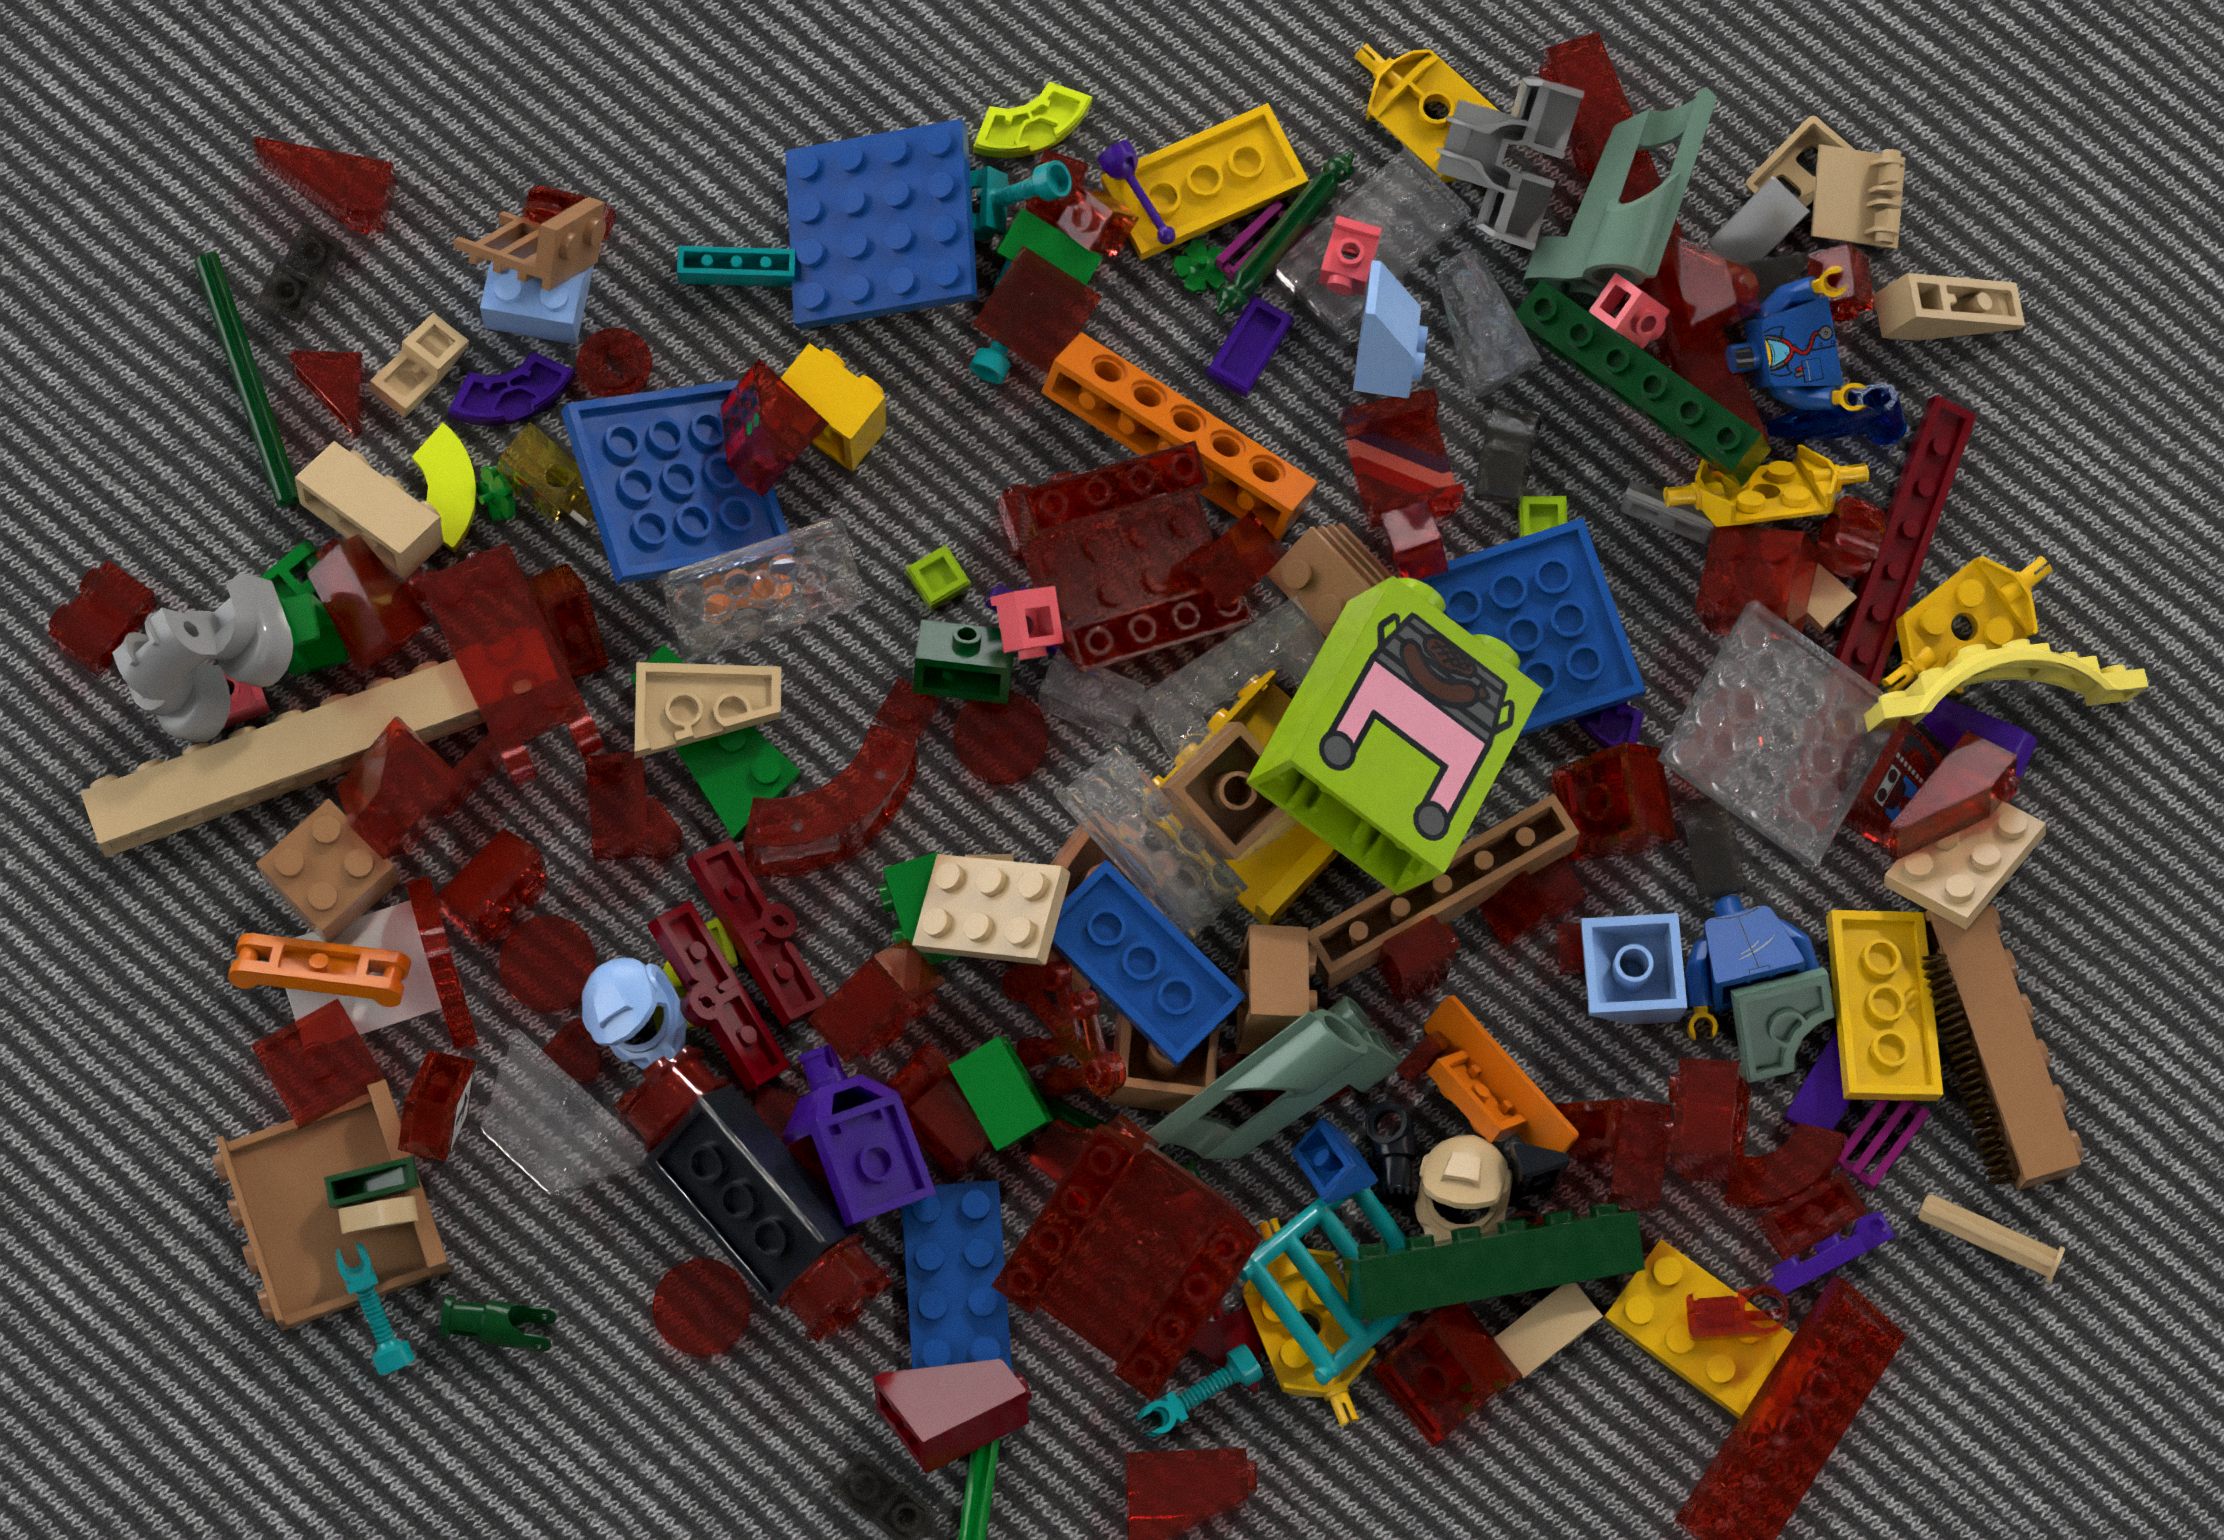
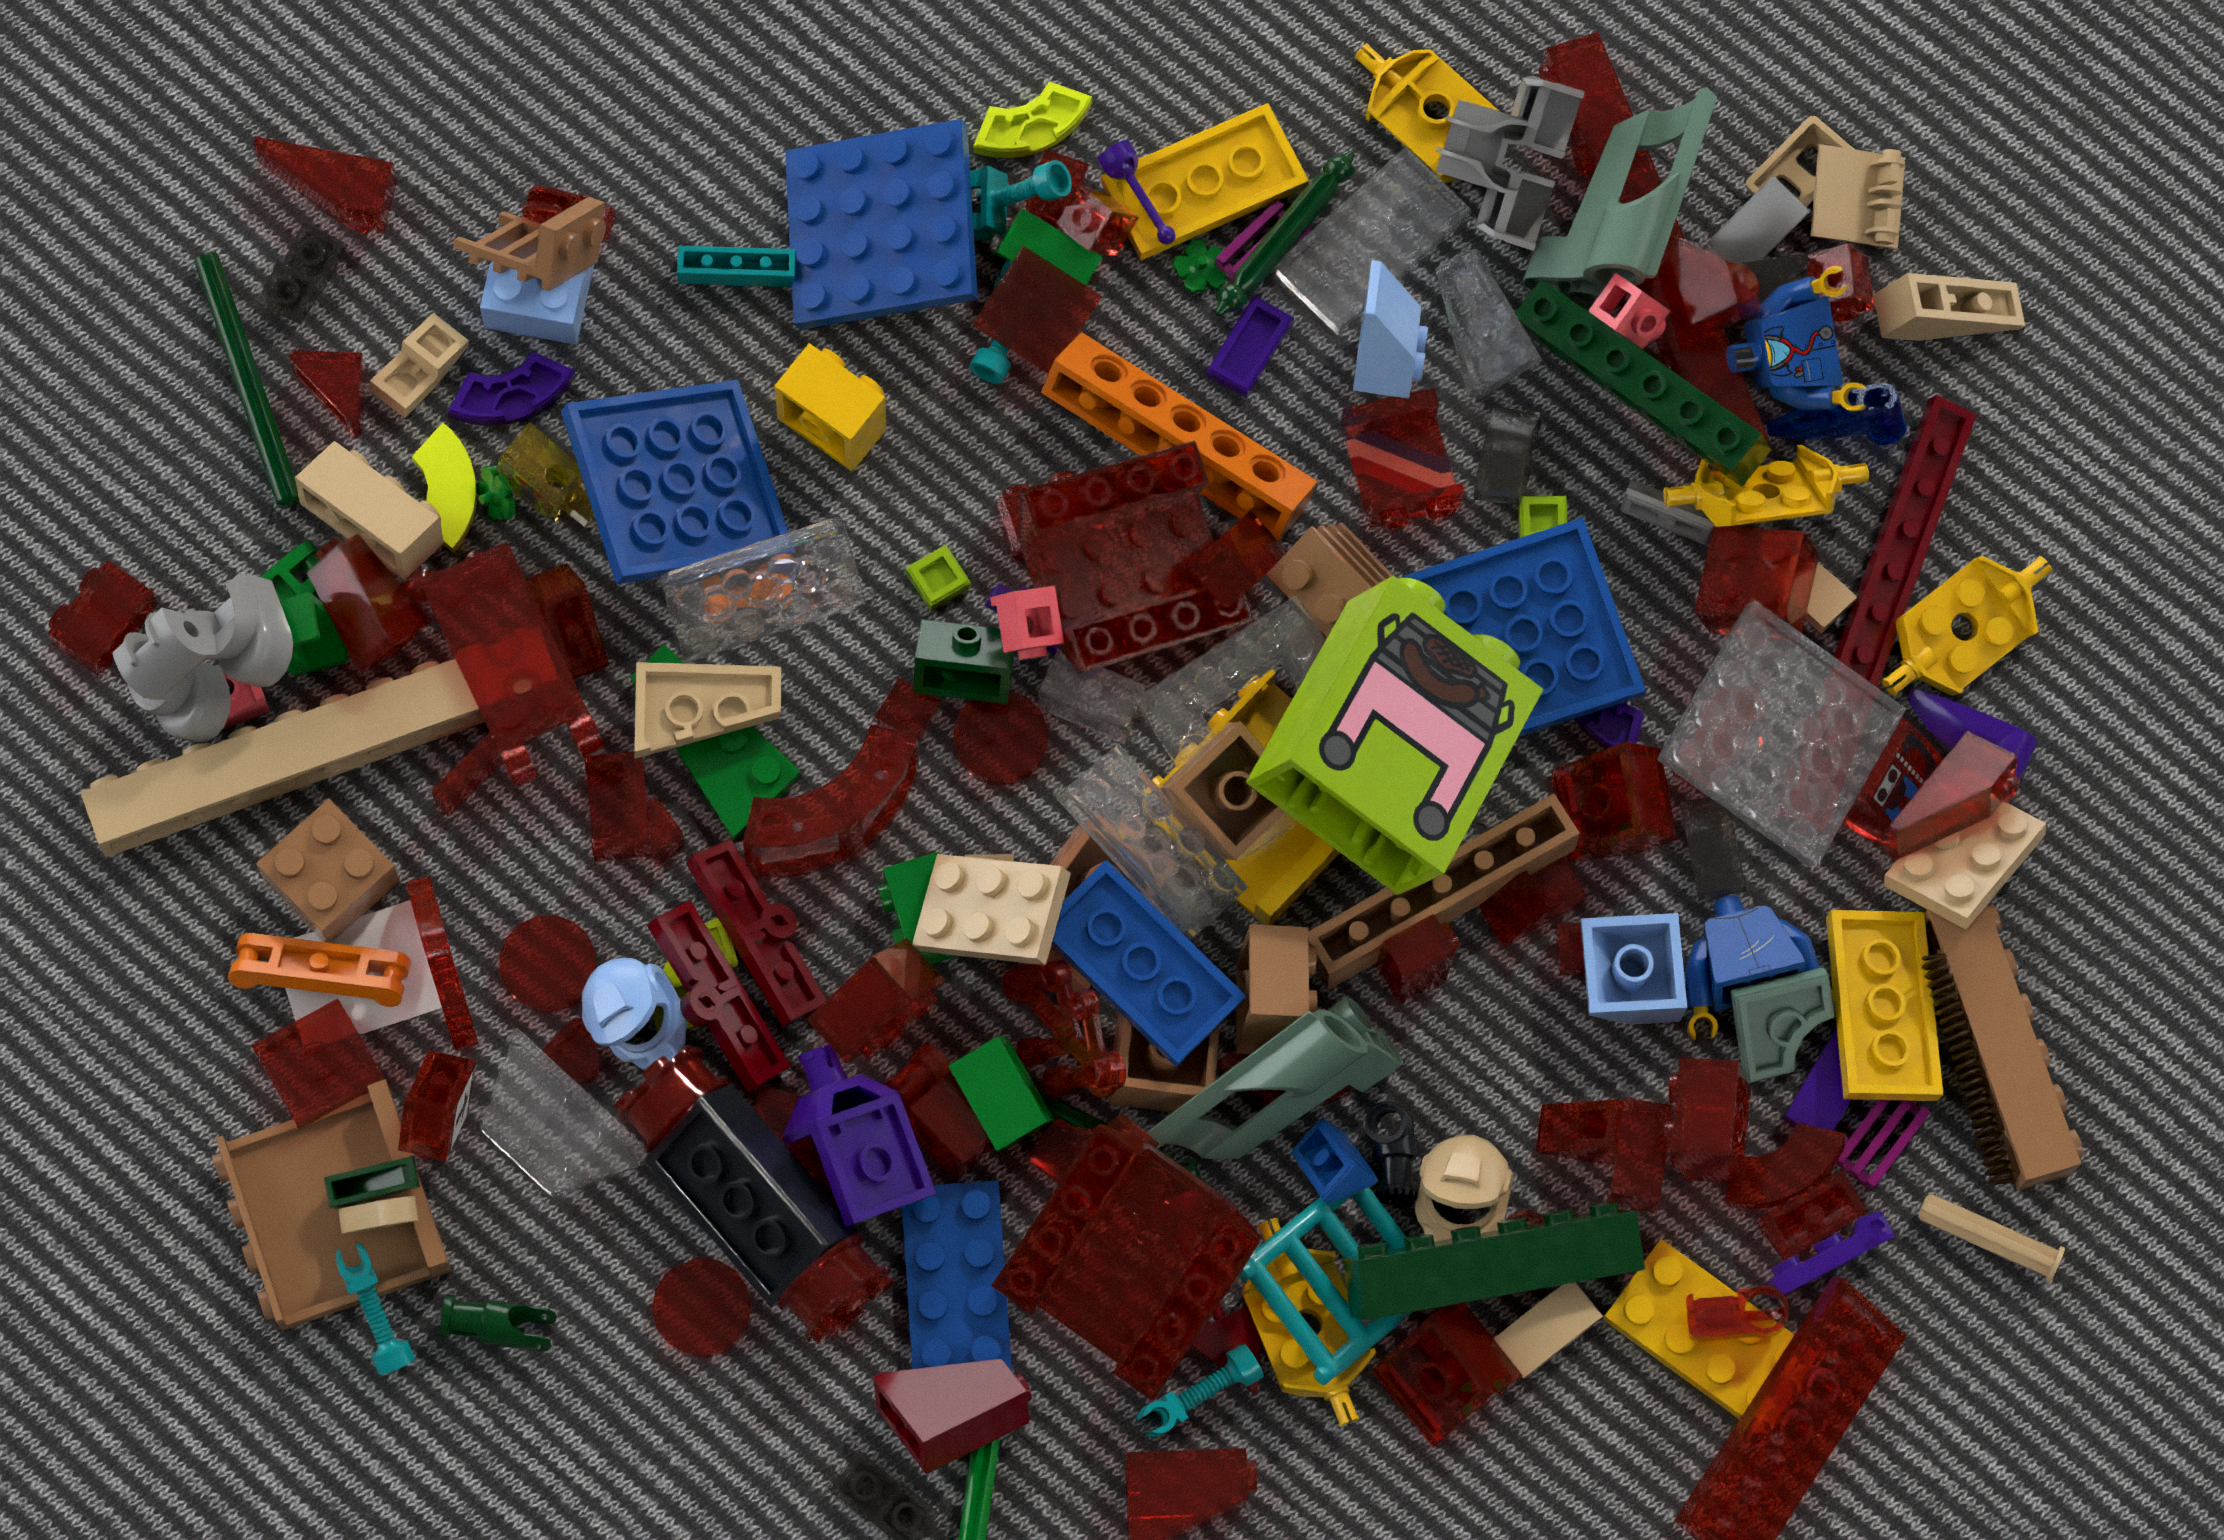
clear red slope [337,716,466,860] -> none
clear red slope [435,828,549,947] -> none
clear red gear [577,328,652,398] -> none
clear red slope [720,358,829,498] -> none
coral brick [1319,215,1382,296] -> none
clear red brick [1381,500,1449,580] -> none
clear red tile [1396,1030,1451,1081] -> none
orange bracket [1423,995,1579,1153] -> none
black slope [1505,1142,1570,1199] -> none
clear red gear [1815,496,1887,579] -> none
light yellow piece [1864,639,2149,733] -> none

